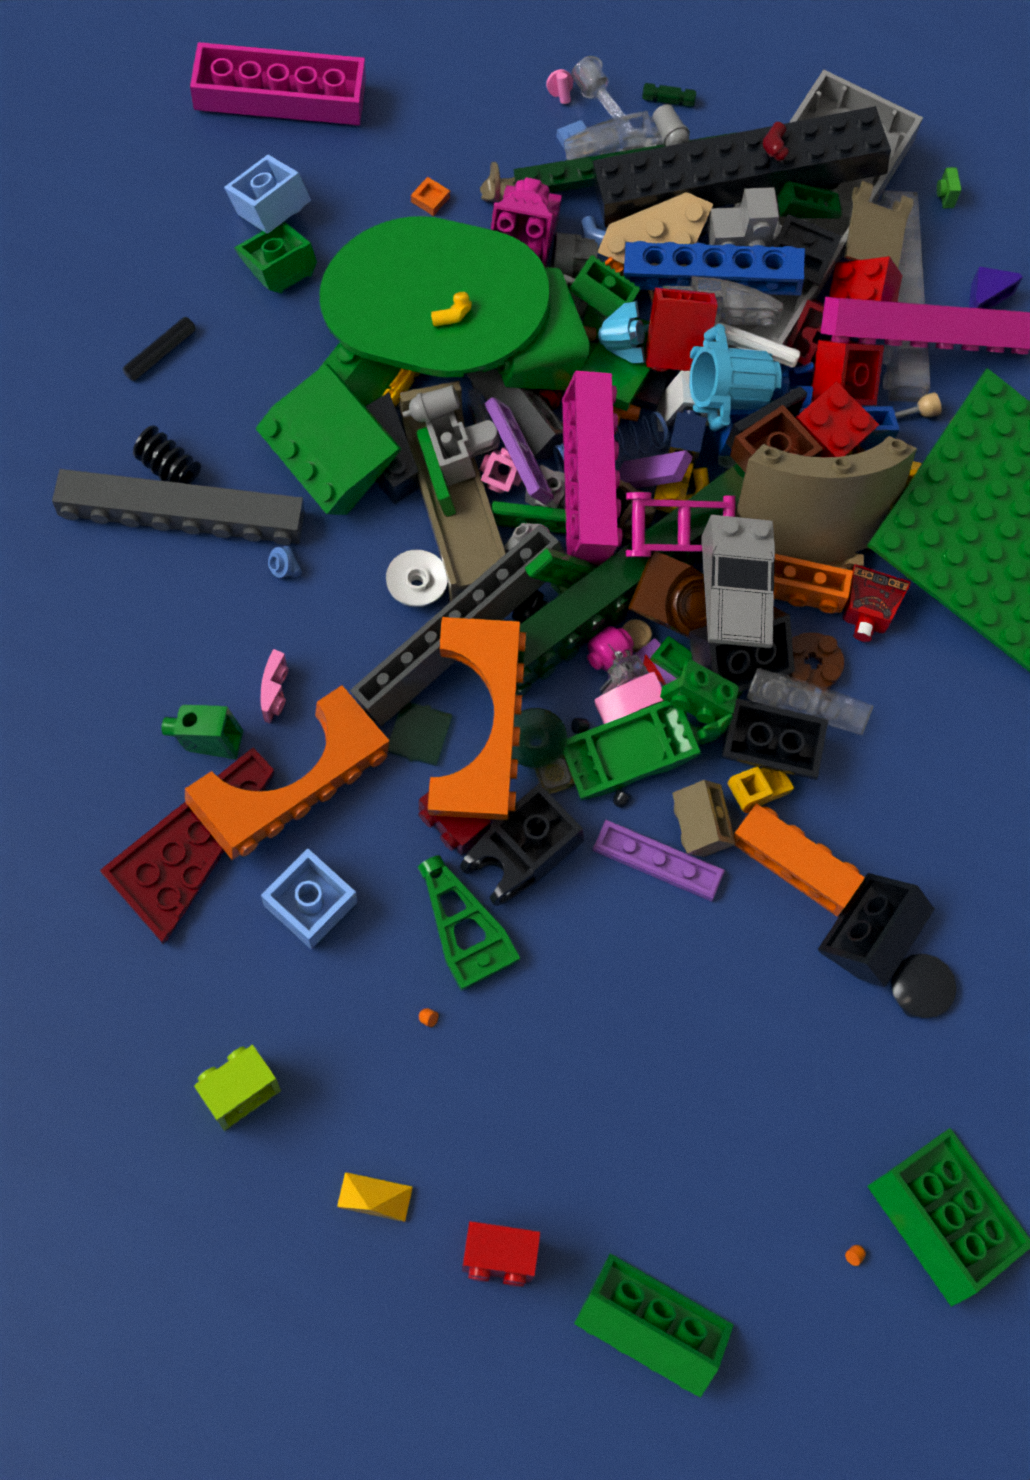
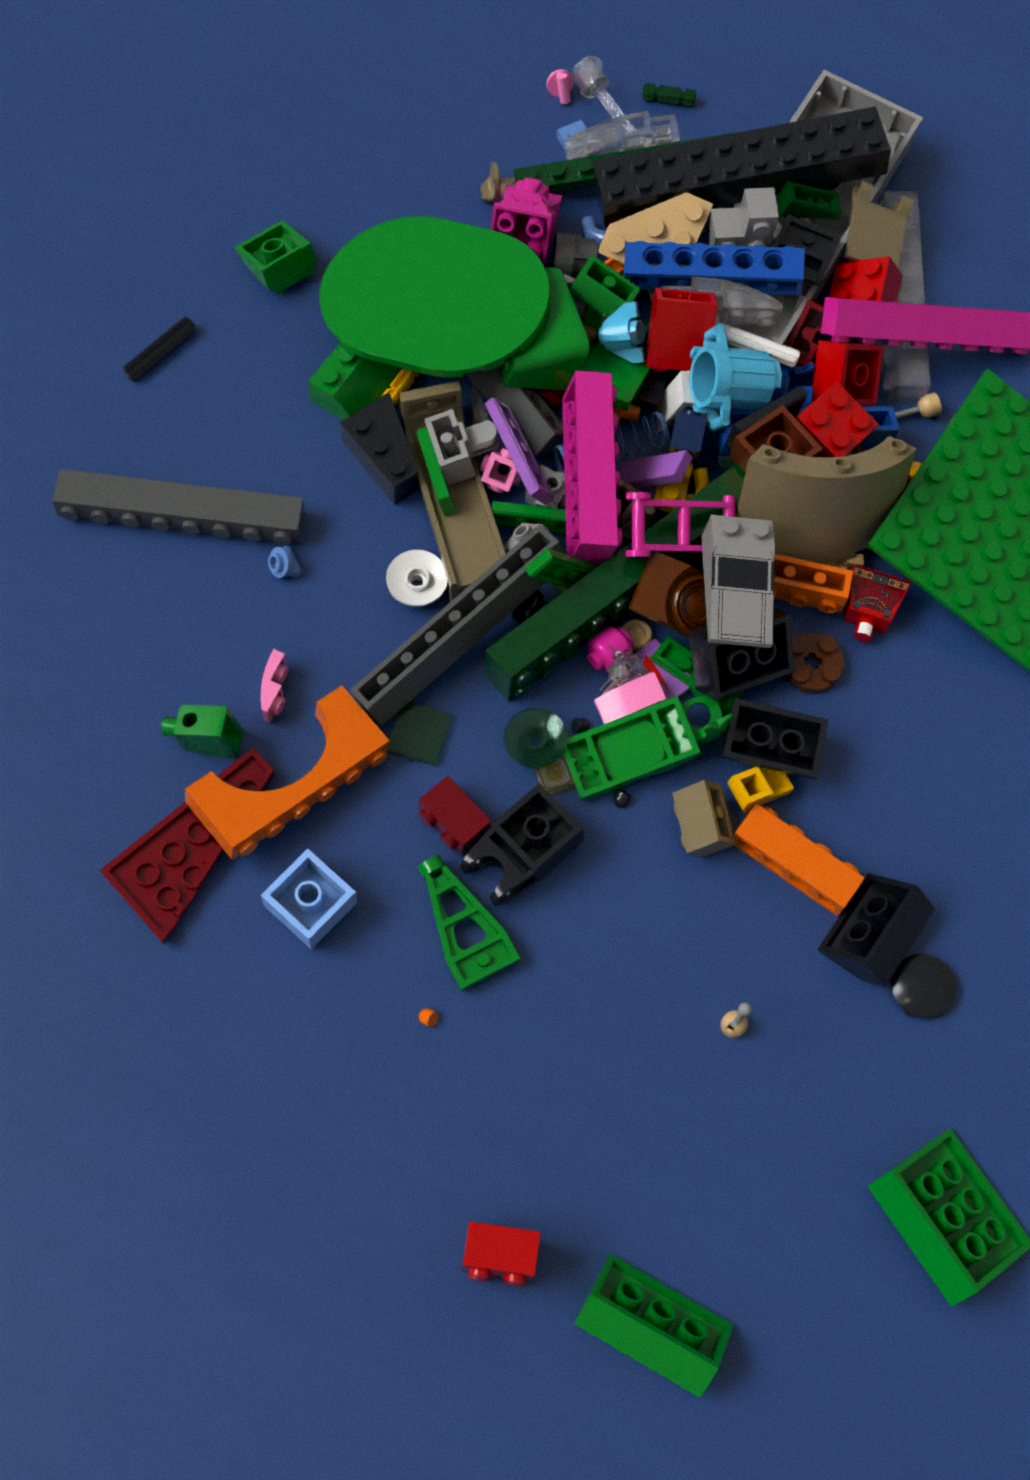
black piece [133,425,201,484] -> none
dark pink brick [190,42,366,125] -> none
lime brick [194,1044,281,1131] -> none
light blue brick [224,155,311,234] -> none
green slope [255,364,402,515] -> none
yellow slope [337,1172,413,1222] -> none
light grey piece [402,385,461,423] -> none
orange tile [411,177,450,216] -> none
orange arch [428,617,526,820] -> none
yellow arm [431,292,472,327] -> none
medium lavender tile [593,820,725,902] -> none
light grey piece [652,104,690,146] -> none
green bracket [660,659,739,724] -> none
clear slope [746,668,874,735] -> none
dark red arm [763,121,789,161] -> none
orange piece [845,1245,866,1266] -> none
bright green plate [937,167,961,208] -> none
dark purple slope [969,266,1023,309] -> none
none -> tan hinge [720,1002,752,1039]

